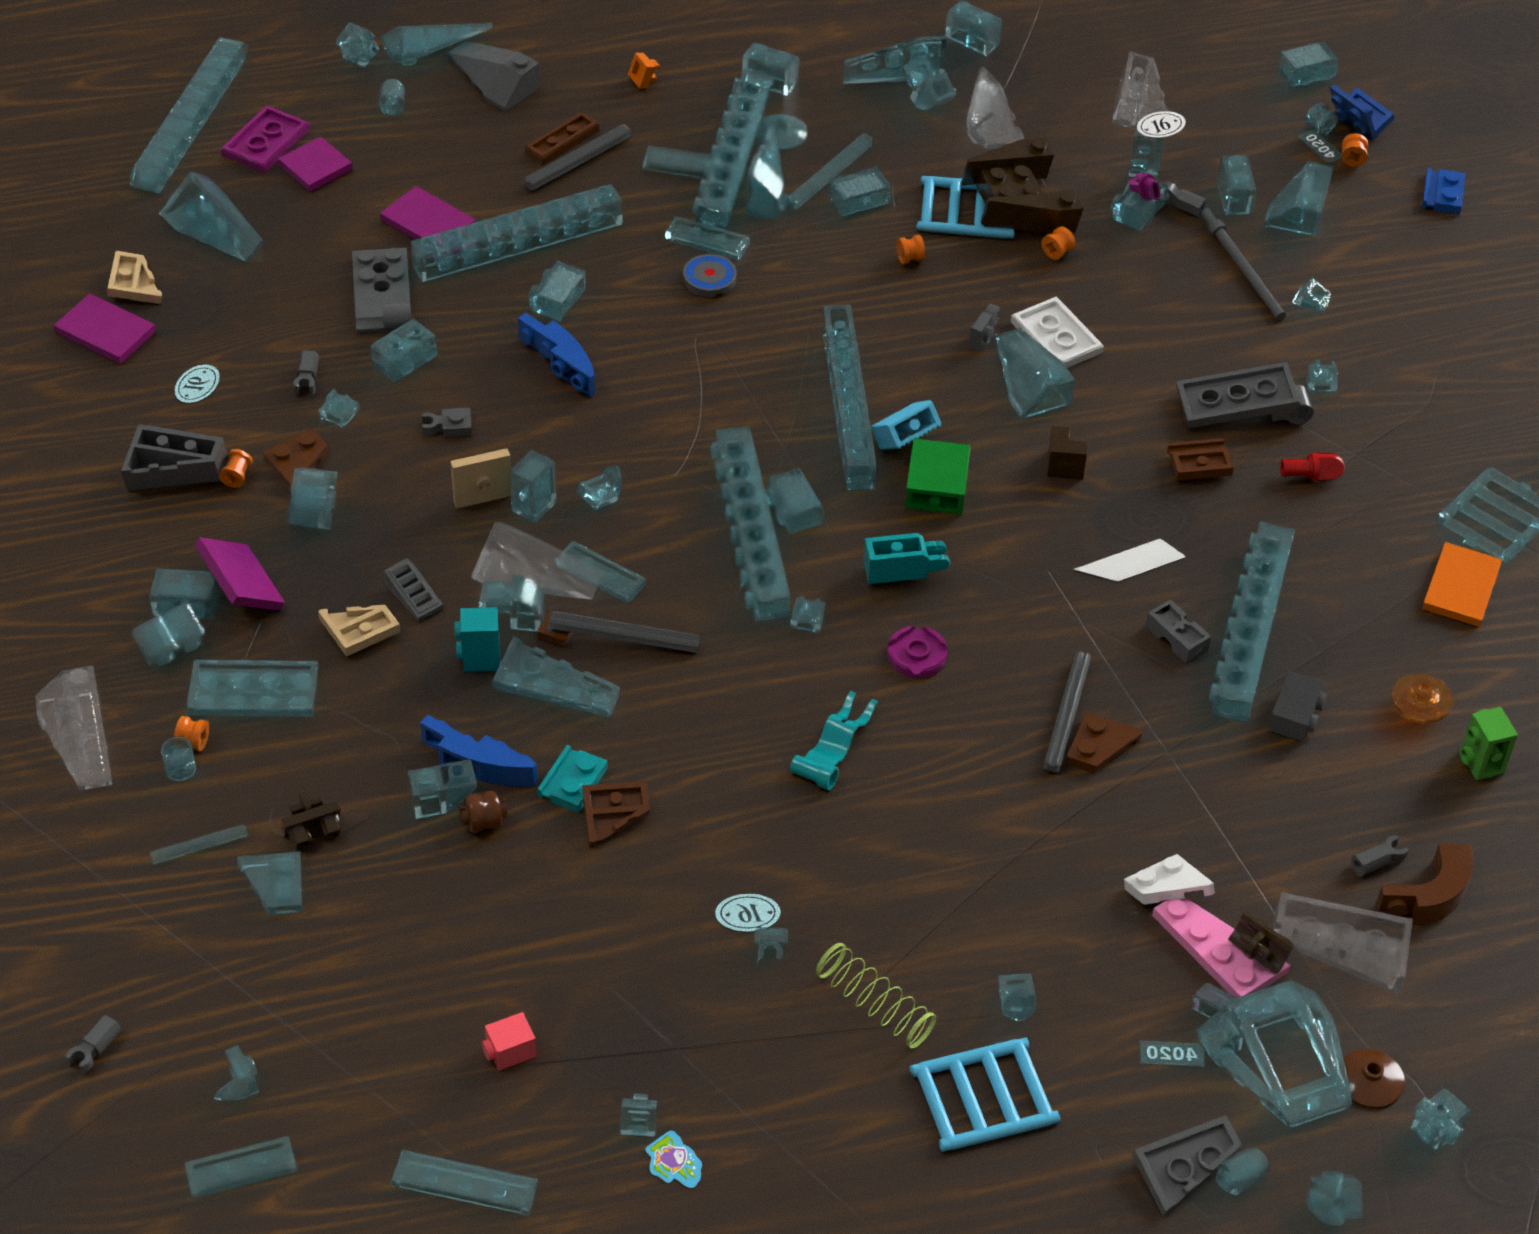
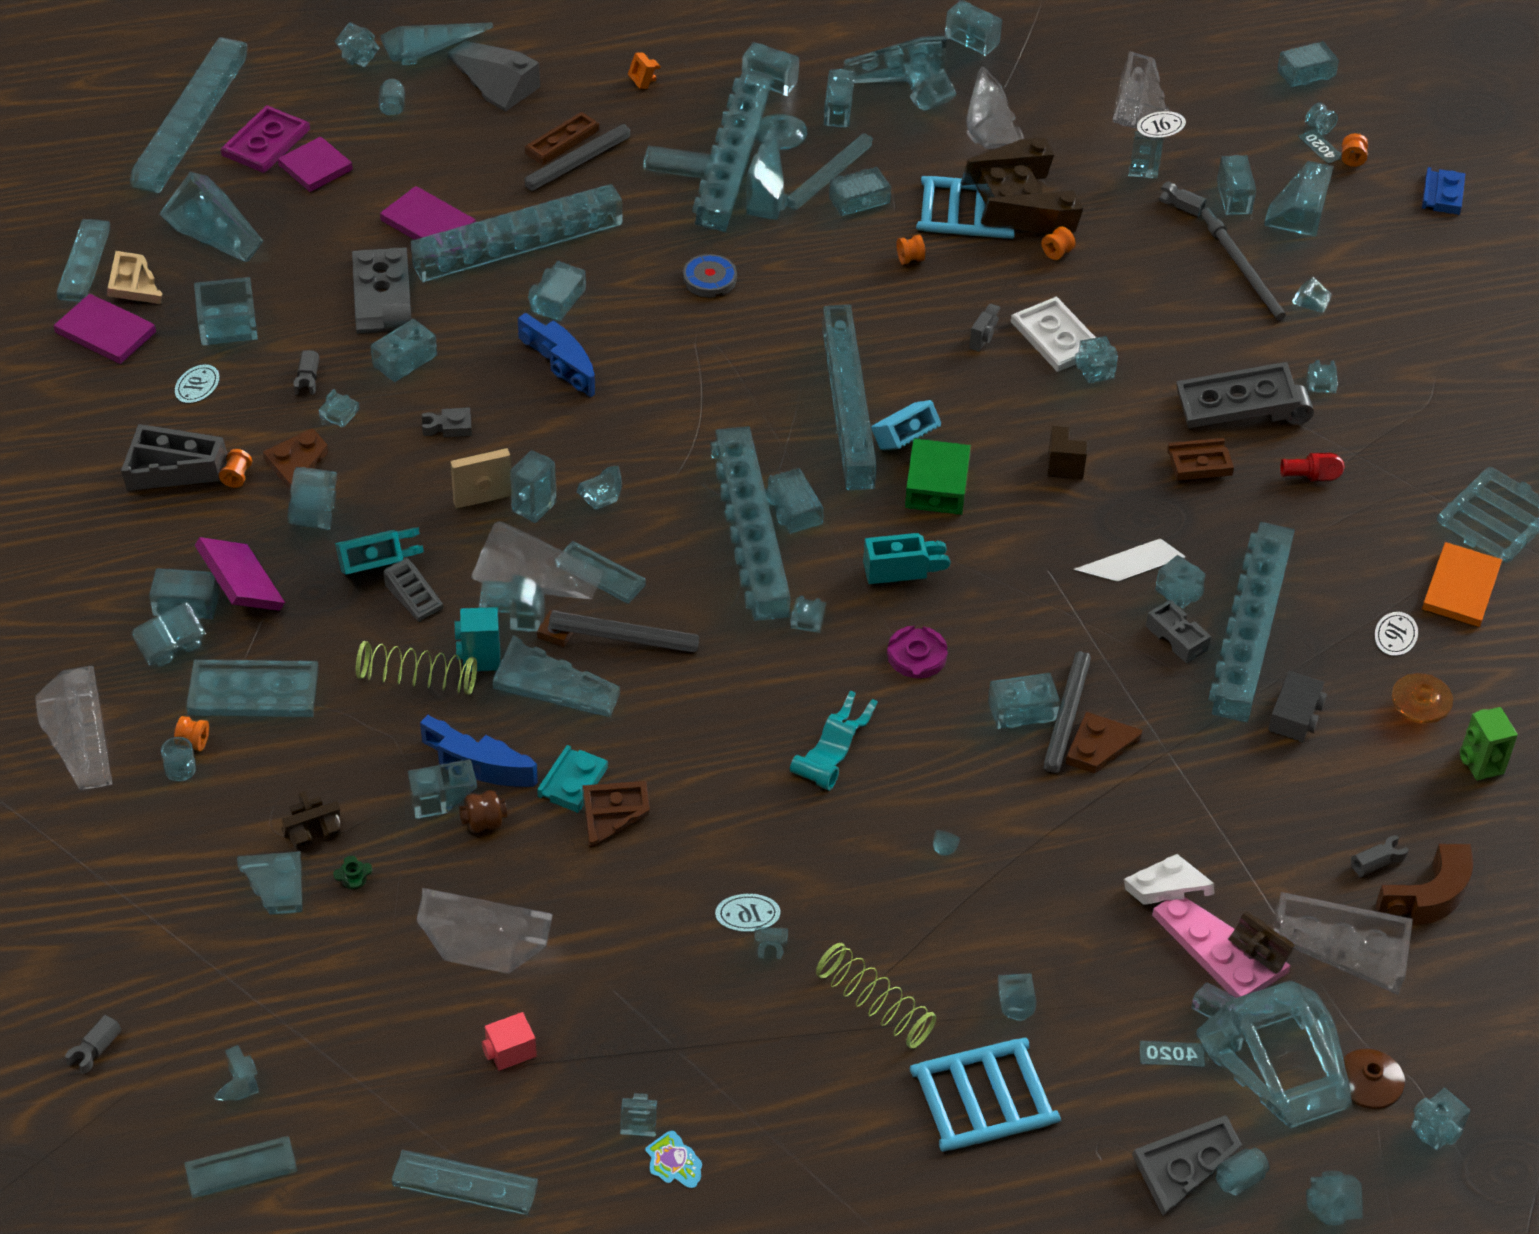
clear light blue bar [149,824,248,864] -> none
tan wing [318,605,401,657] -> none
clear light blue tile [665,216,750,260] -> none
clear light blue wedge [995,328,1075,419] -> none
clear light blue brick [1111,180,1168,232] -> none
magenta piece [1128,173,1161,201] -> none
blue bracket [1329,84,1395,140] -> none
none -> clear light blue tile [57,219,110,301]
none -> clear light blue piece [194,277,258,345]
none -> dark green plate [333,856,373,889]
none -> teal hinge [335,527,424,574]
none -> yellowish green piece [356,641,477,695]
none -> clear wedge [417,888,553,974]
none -> clear light blue brick [824,69,855,128]
none -> clear light blue hinge [933,830,961,856]
none -> clear light blue brick [988,673,1060,729]
none -> clear light blue brick [1075,336,1118,383]
none -> clear light blue brick [1155,555,1206,609]
none -> white sticker [1375,612,1418,656]

